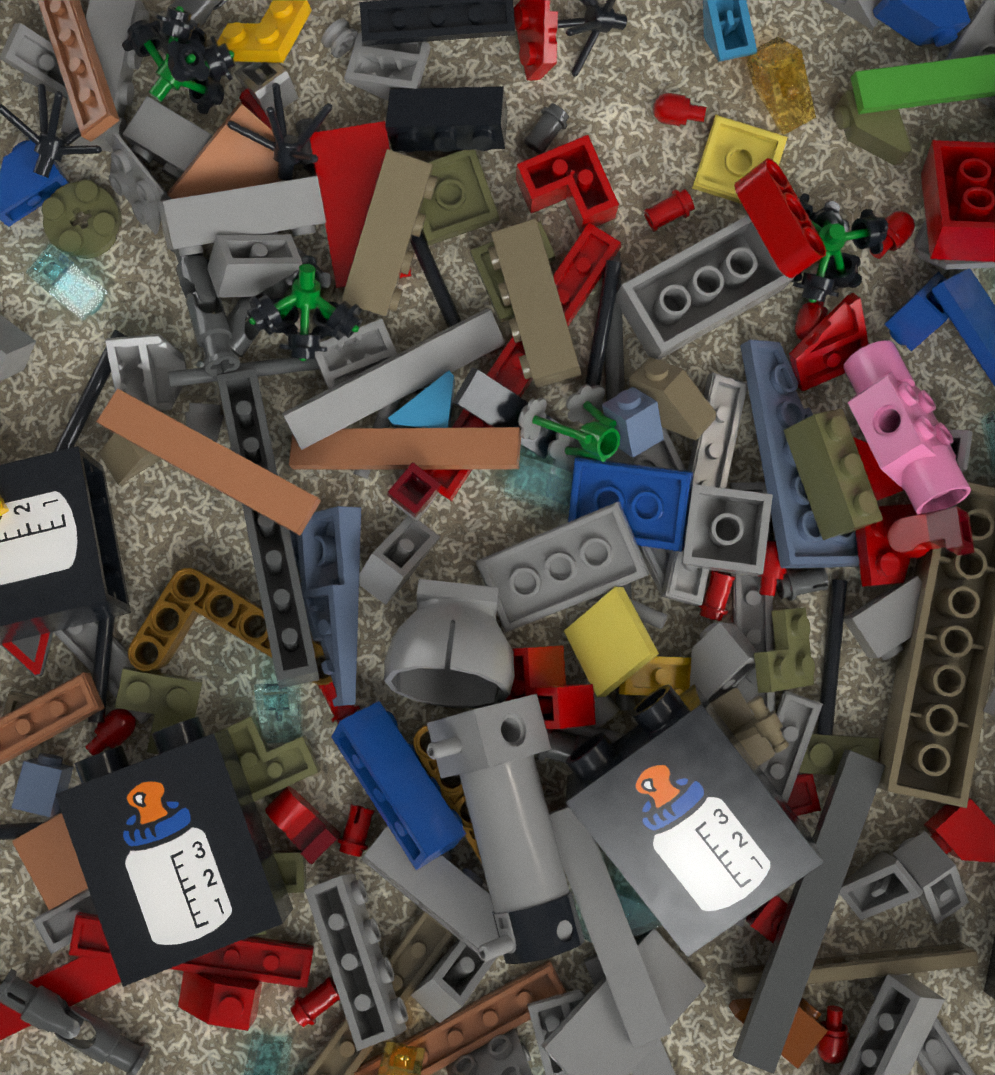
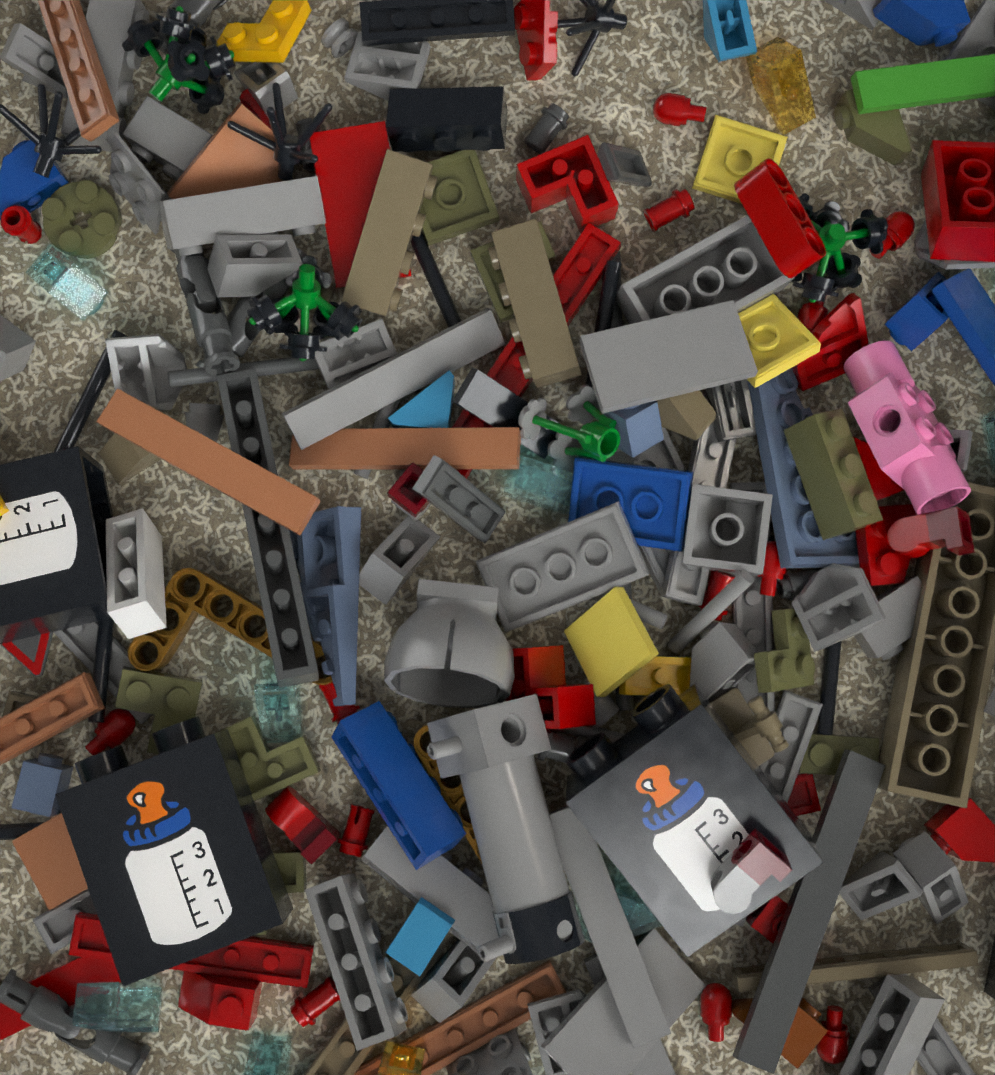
none -> red pin [1,205,42,244]
none -> clear light blue slope [72,982,162,1032]
none -> white brick [106,508,167,639]
none -> dark azure slope [385,897,455,976]
none -> dark grey tile [412,455,506,544]
none -> light grey tile [579,300,758,414]
none -> dark grey tile [597,142,652,187]
none -> light grey bar [668,570,754,654]
none -> red cylinder [700,983,732,1042]
none -> dark grey tile [707,379,756,442]
none -> leg [710,829,792,914]
none -> light yellow tile [738,293,821,388]
none -> light grey slope [792,563,886,652]

